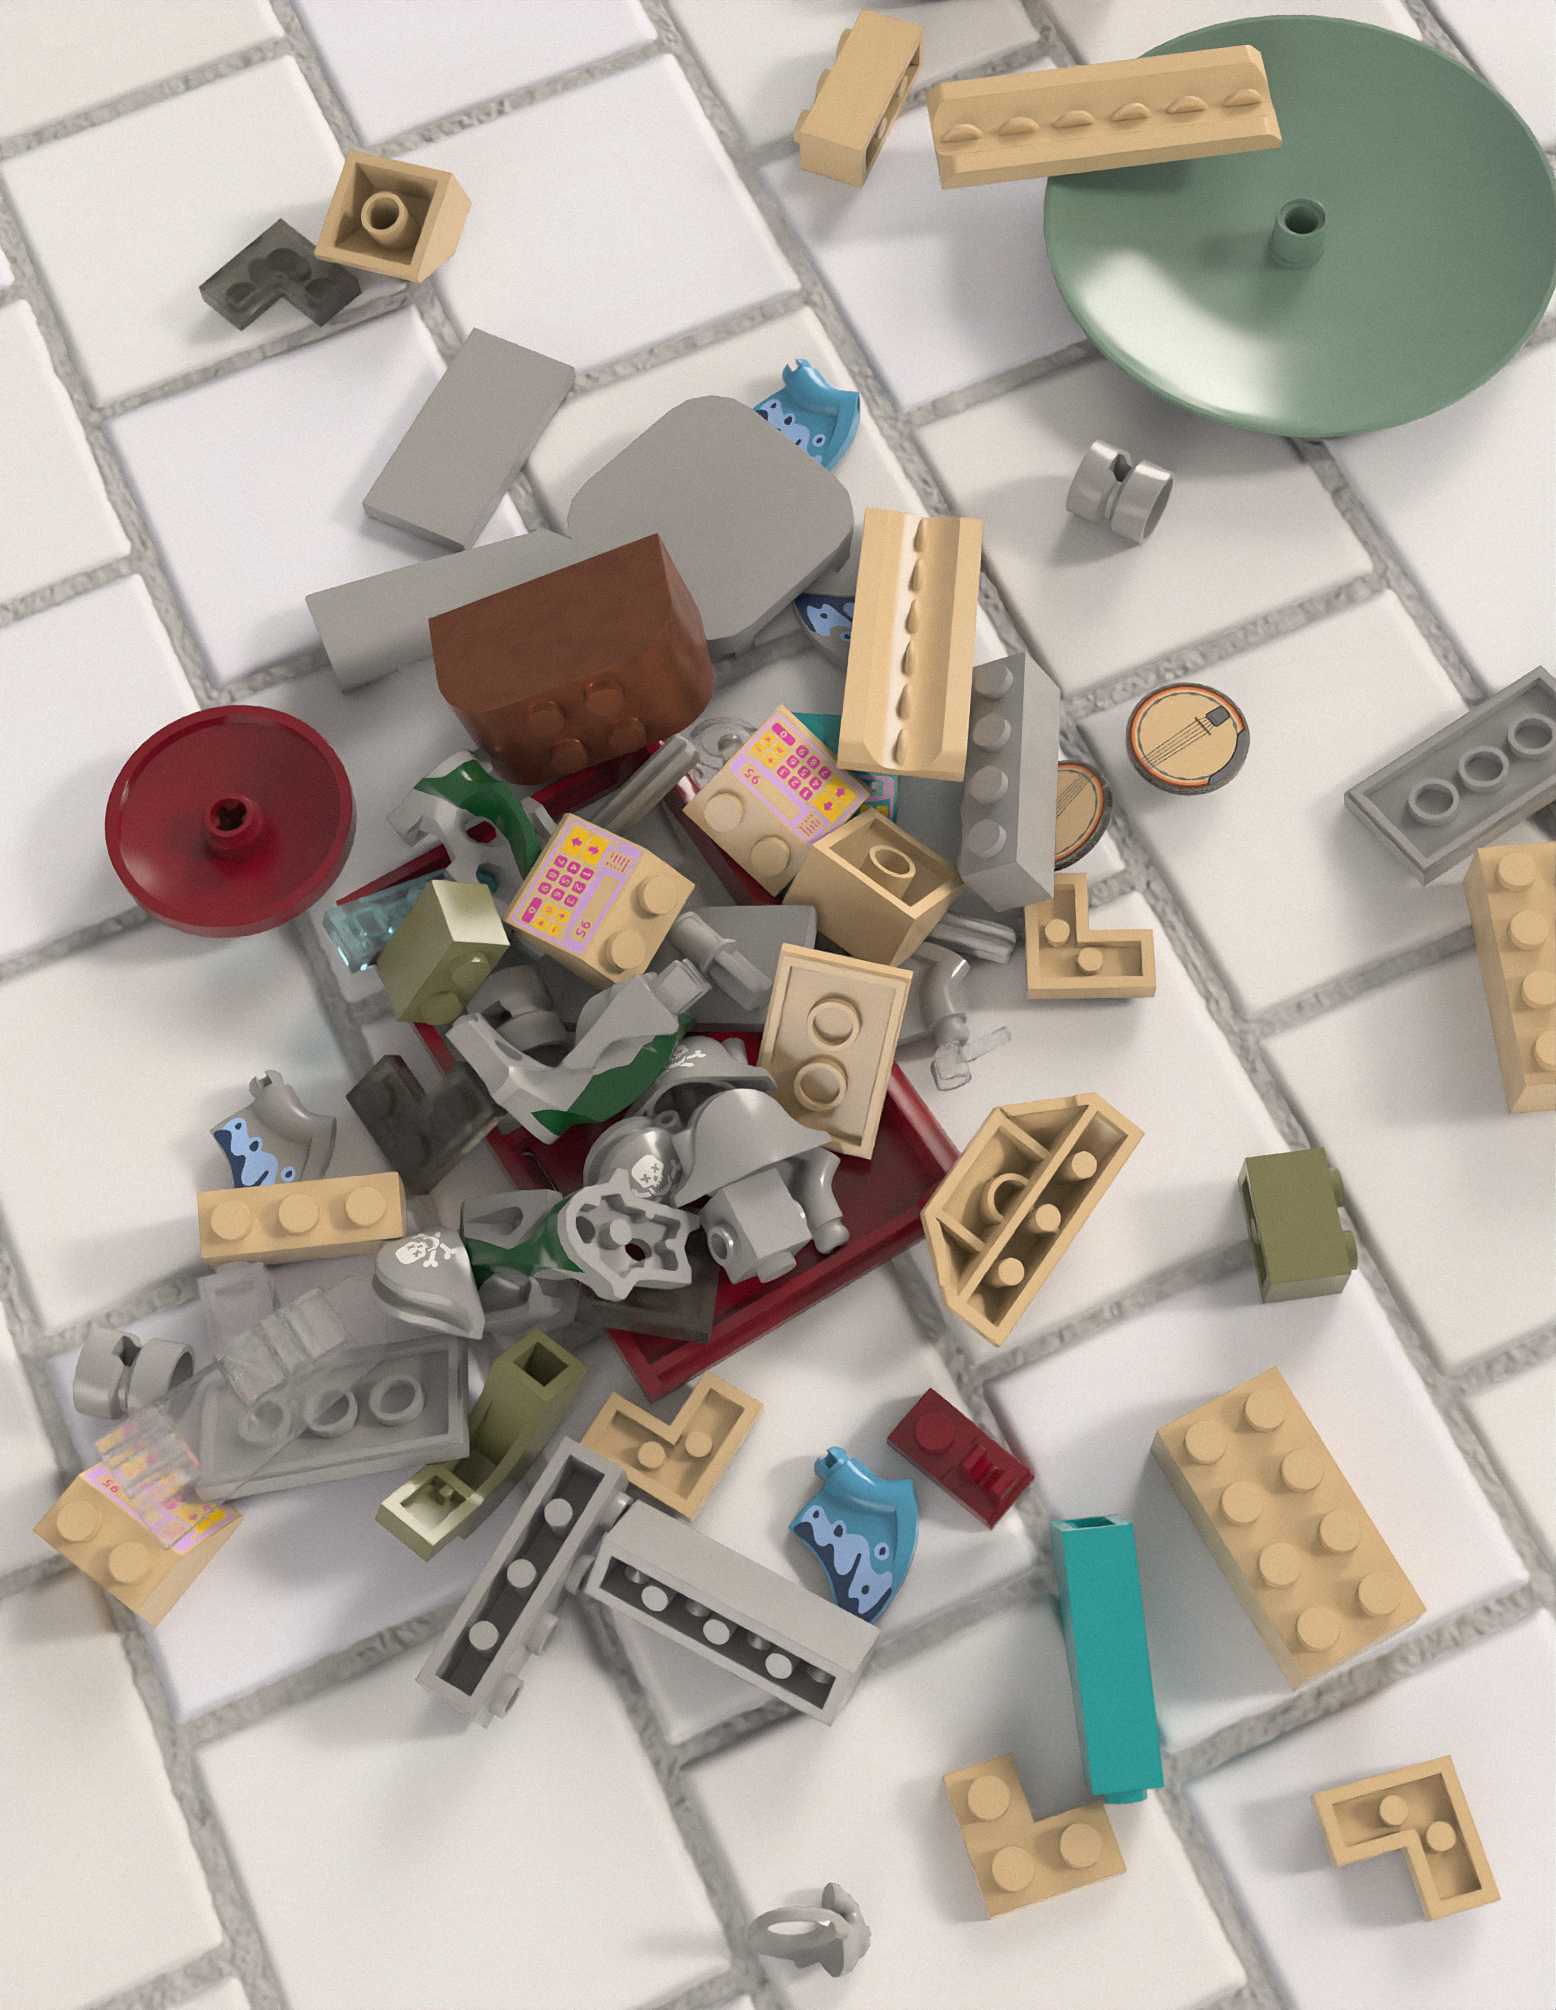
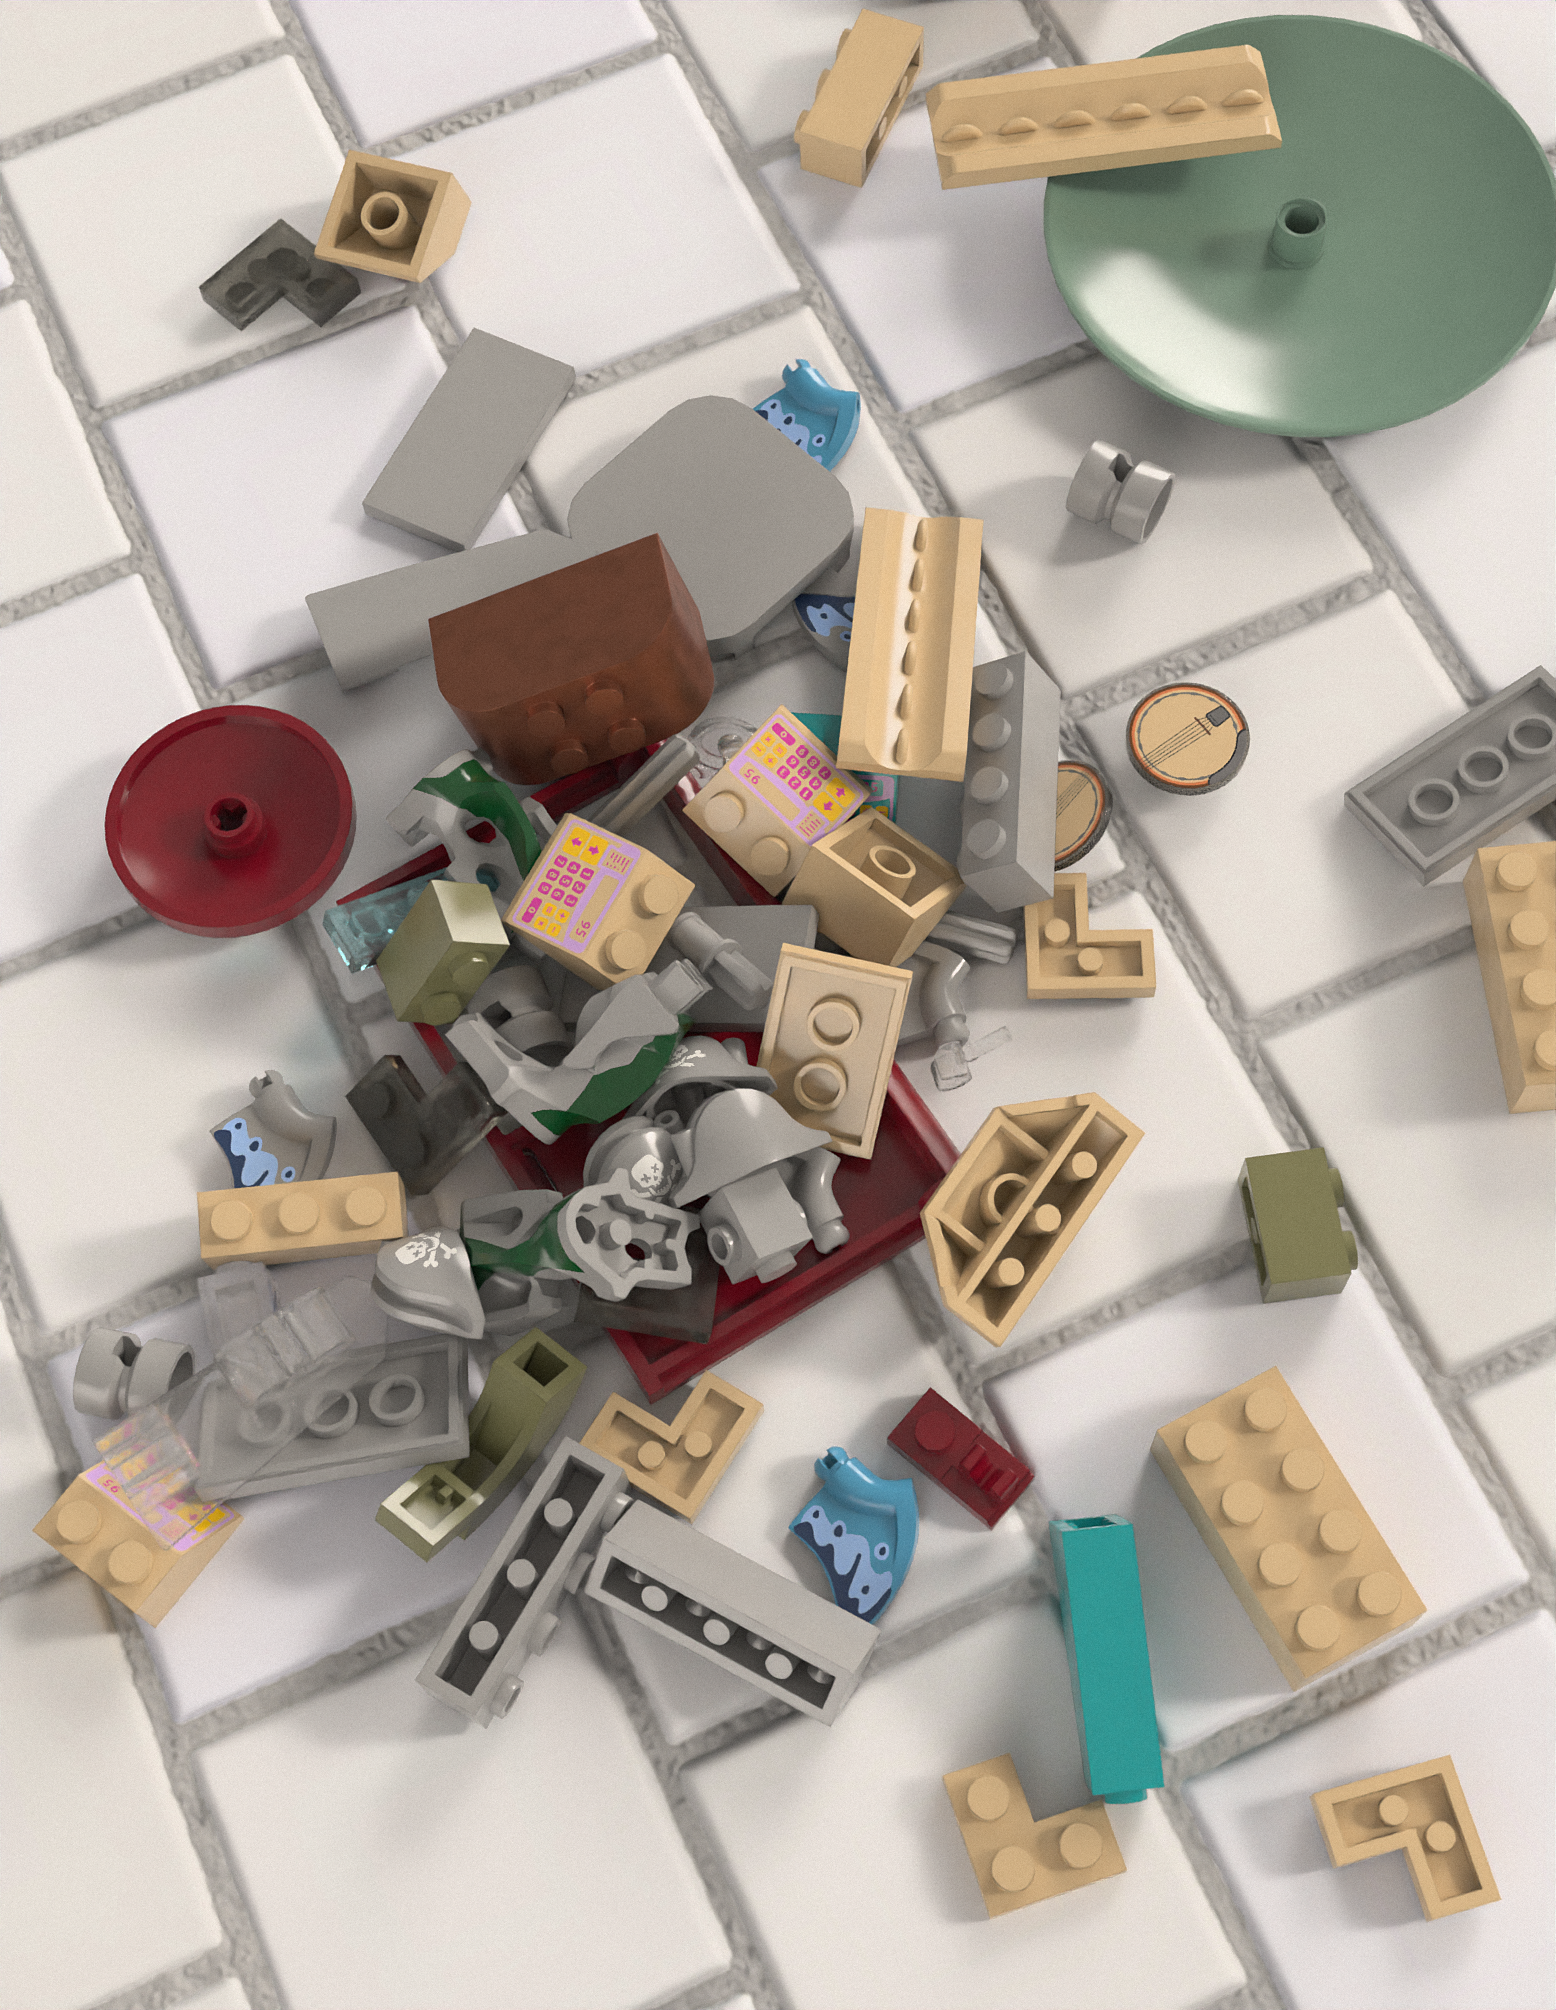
light grey piece [748,1883,872,1977] -> none

